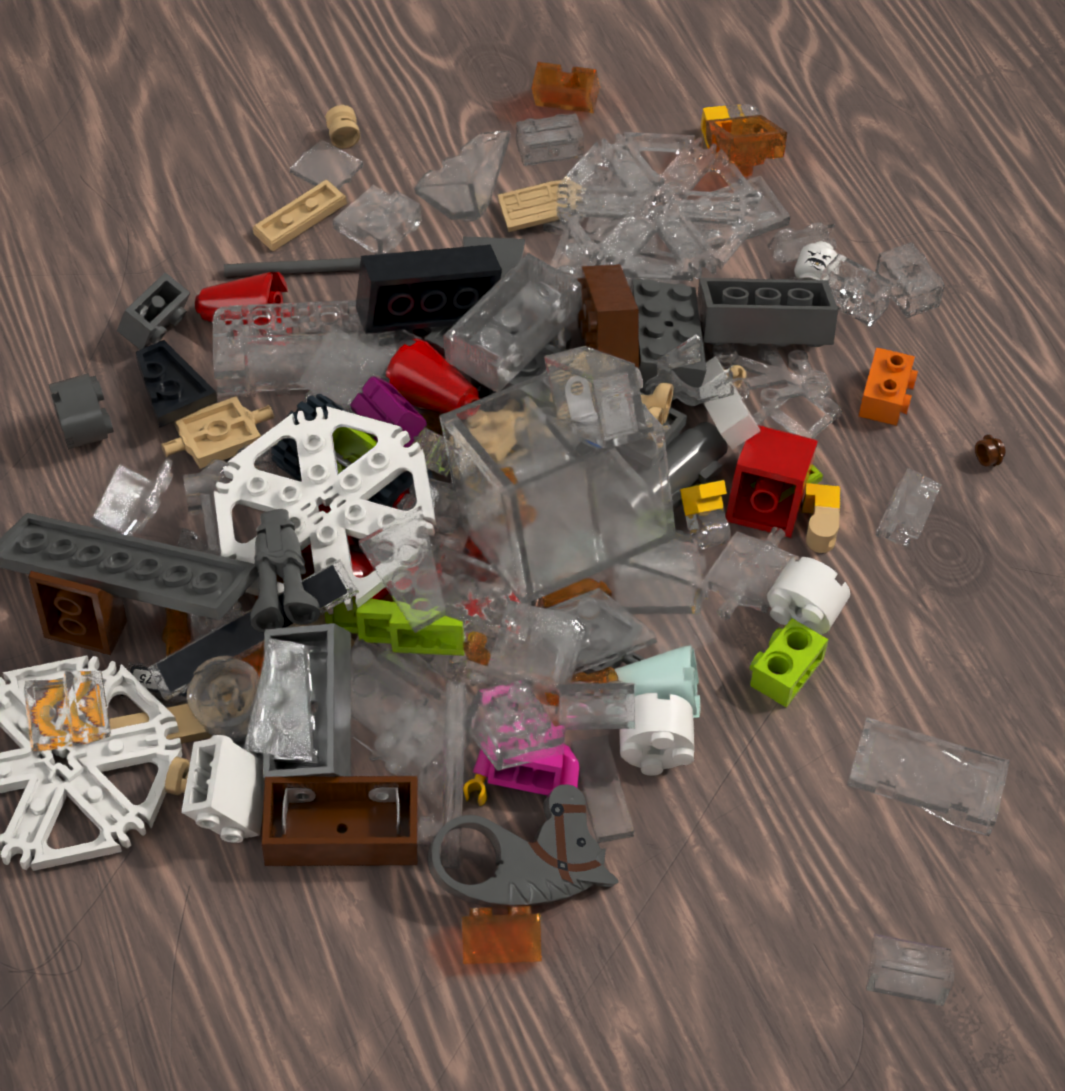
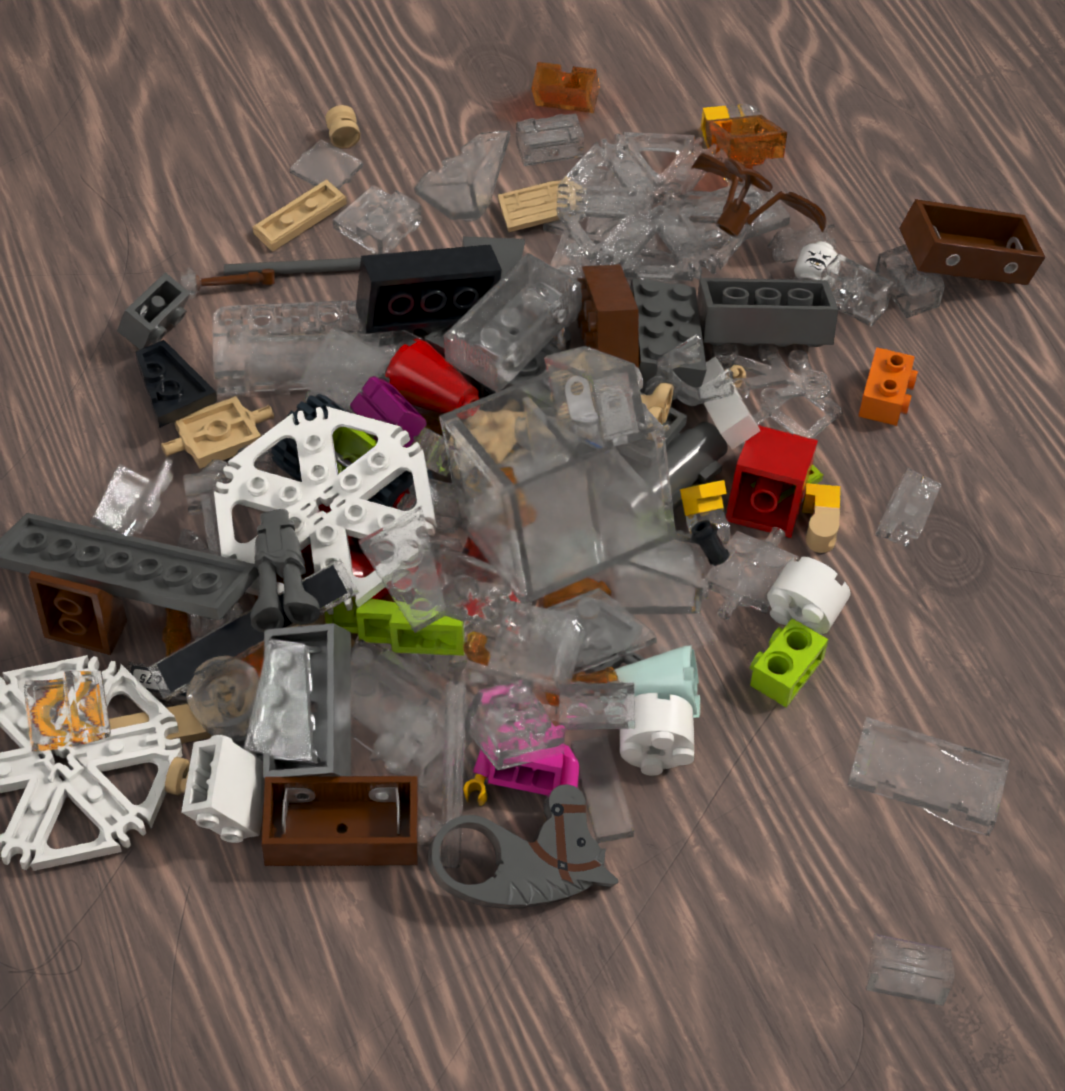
dark grey brick [48,373,114,450] -> none
red cone [195,272,289,337] -> none
clear orange bracket [461,906,542,964] -> none
reddish brown plate [975,434,1006,467] -> none
none -> reddish brown piece [180,268,275,299]
none -> reddish brown plant [691,153,827,237]
none -> black pin [691,520,730,566]
none -> reddish brown piece [899,199,1045,285]

